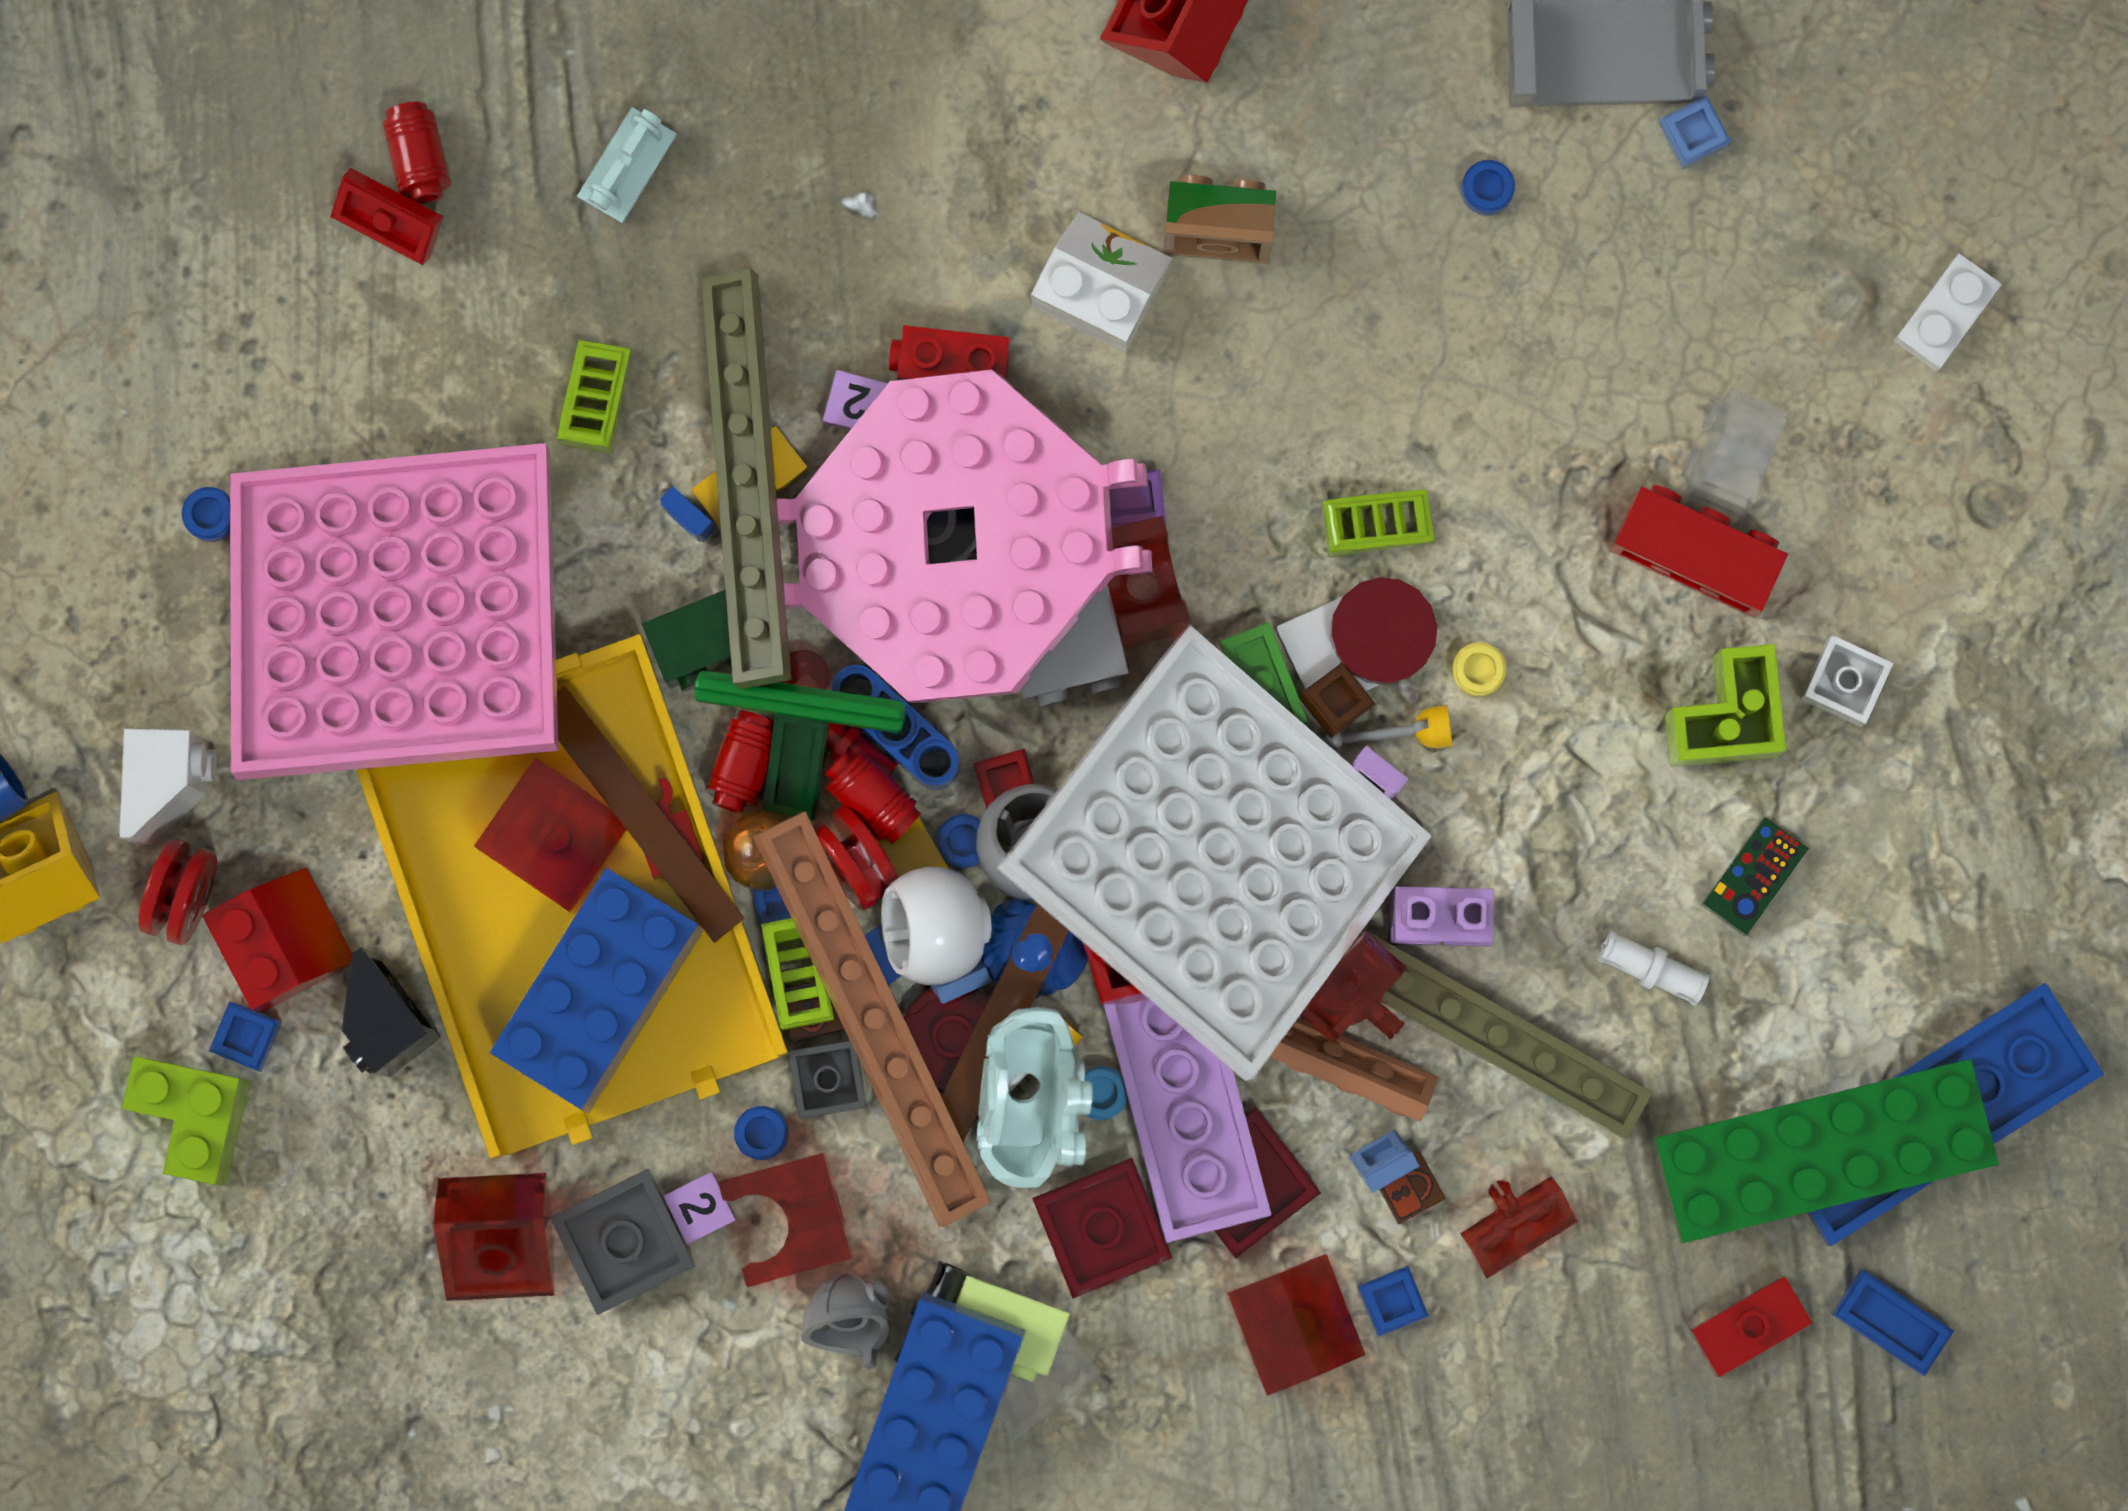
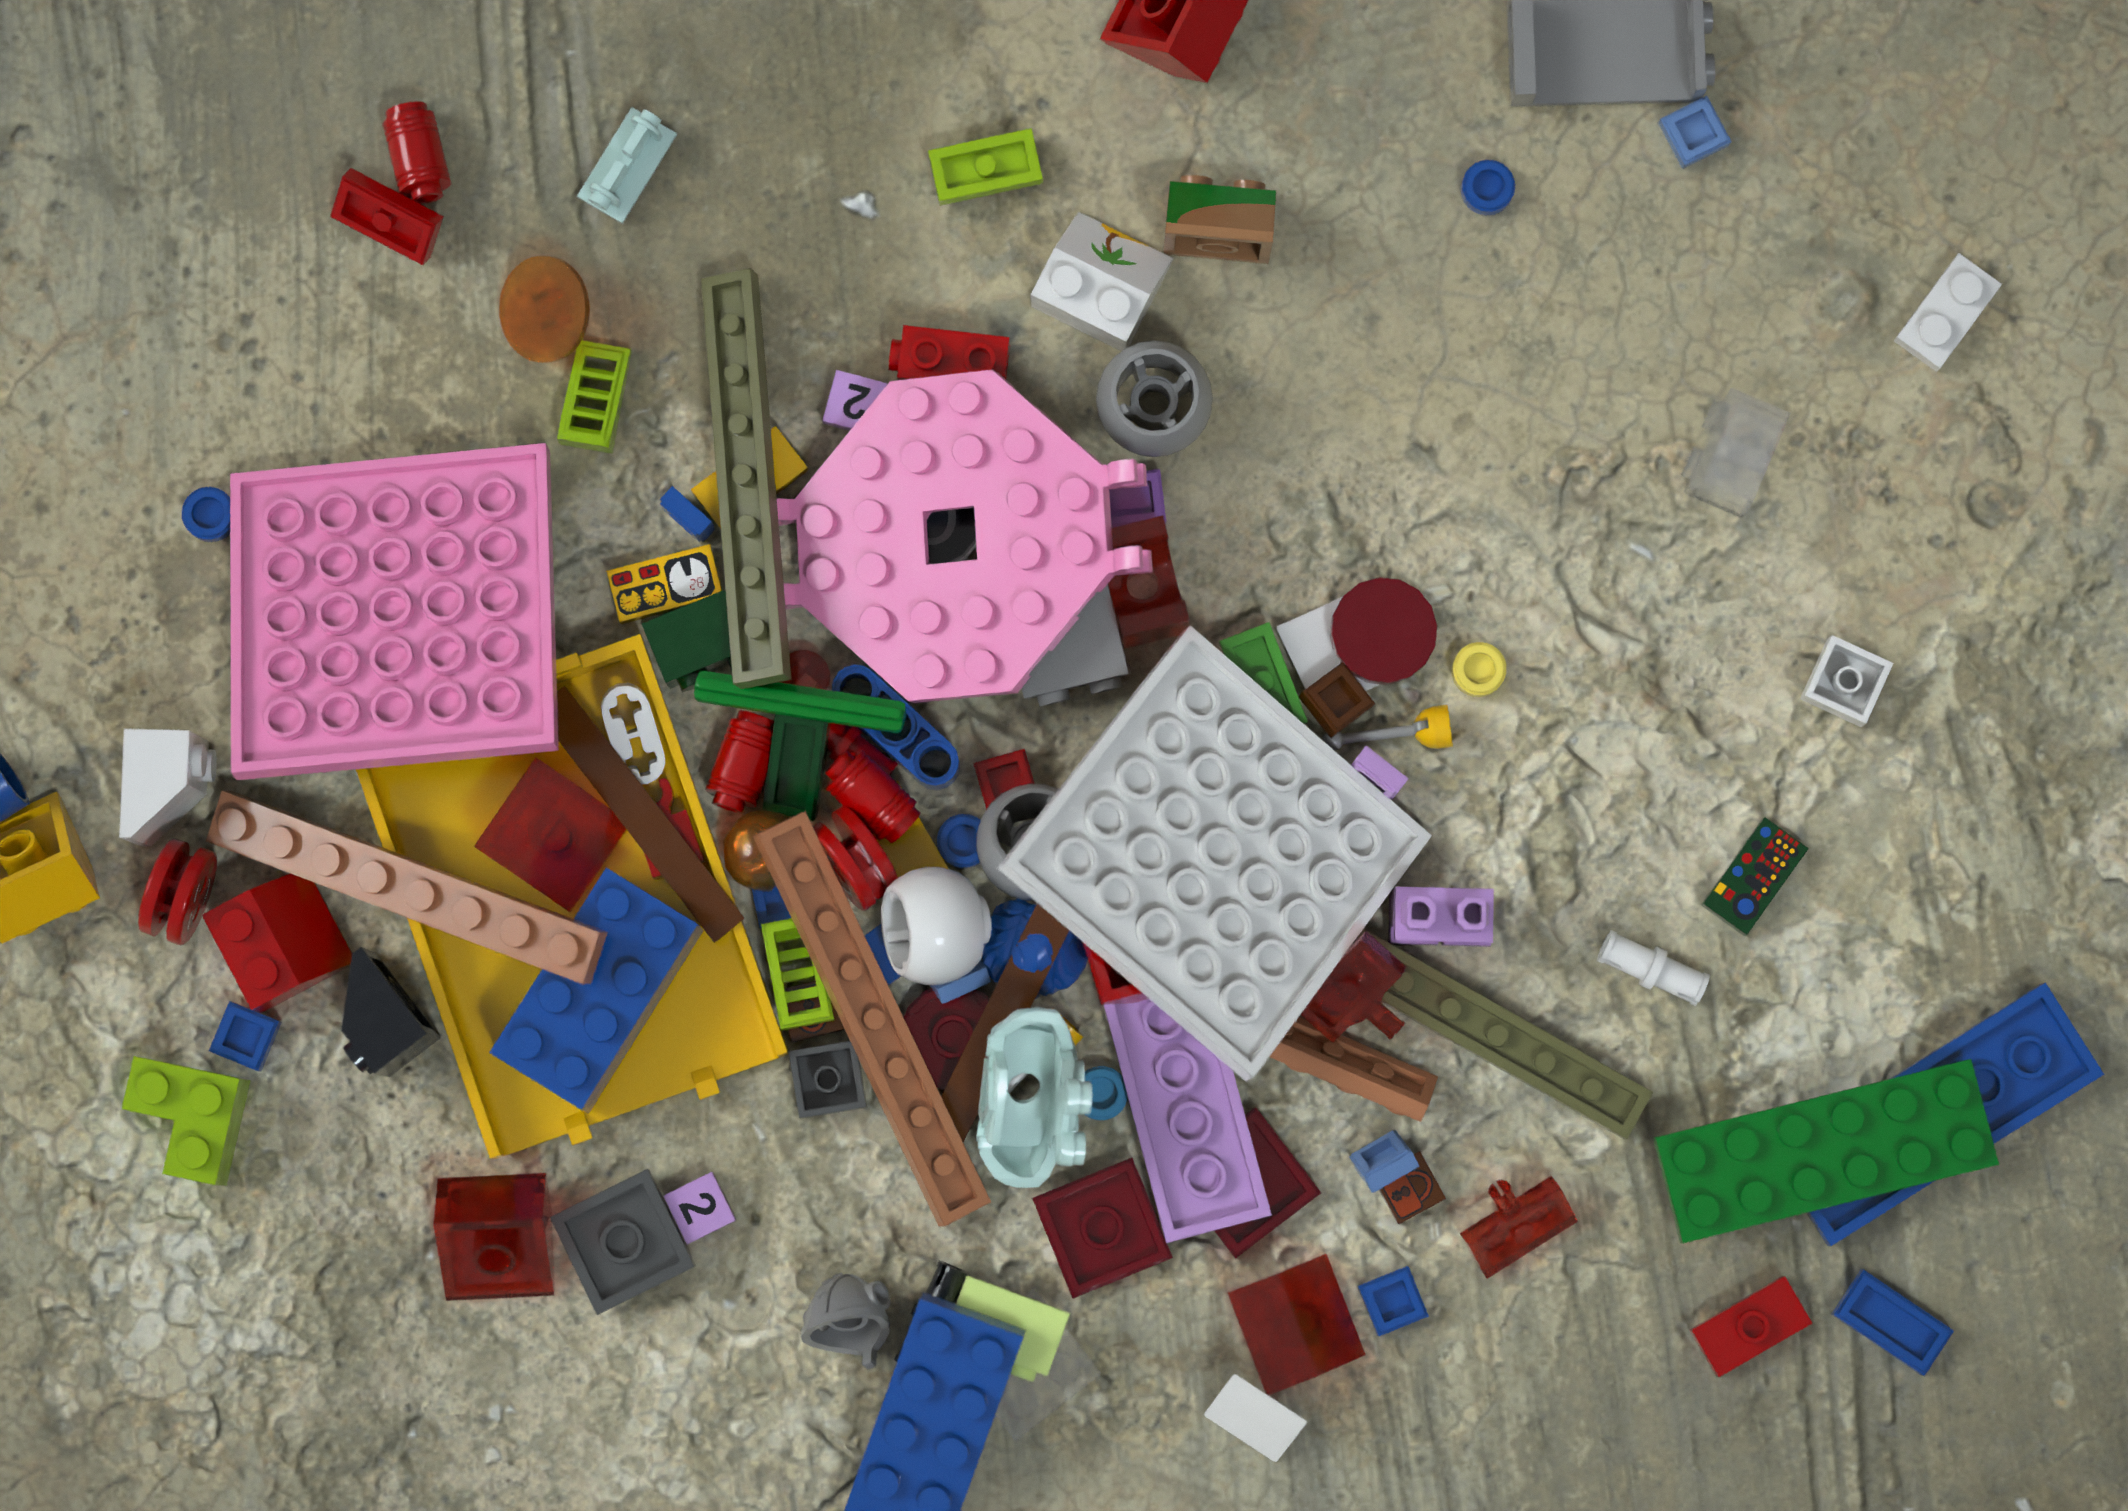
clear red piece [718,1153,855,1288] -> none
blue tile [734,1106,789,1160] -> none
lime slope [1321,489,1435,558] -> none
red brick [1609,485,1788,619] -> none
lime brick [1665,644,1786,767] -> none
none -> nougat plate [206,790,608,984]
none -> clear orange piece [499,256,590,363]
none -> white beam [601,682,665,784]
none -> tile [607,544,723,624]
none -> lime plate [928,128,1043,206]
none -> light grey wheel [1096,340,1213,457]
none -> white sticker [1204,1374,1307,1462]

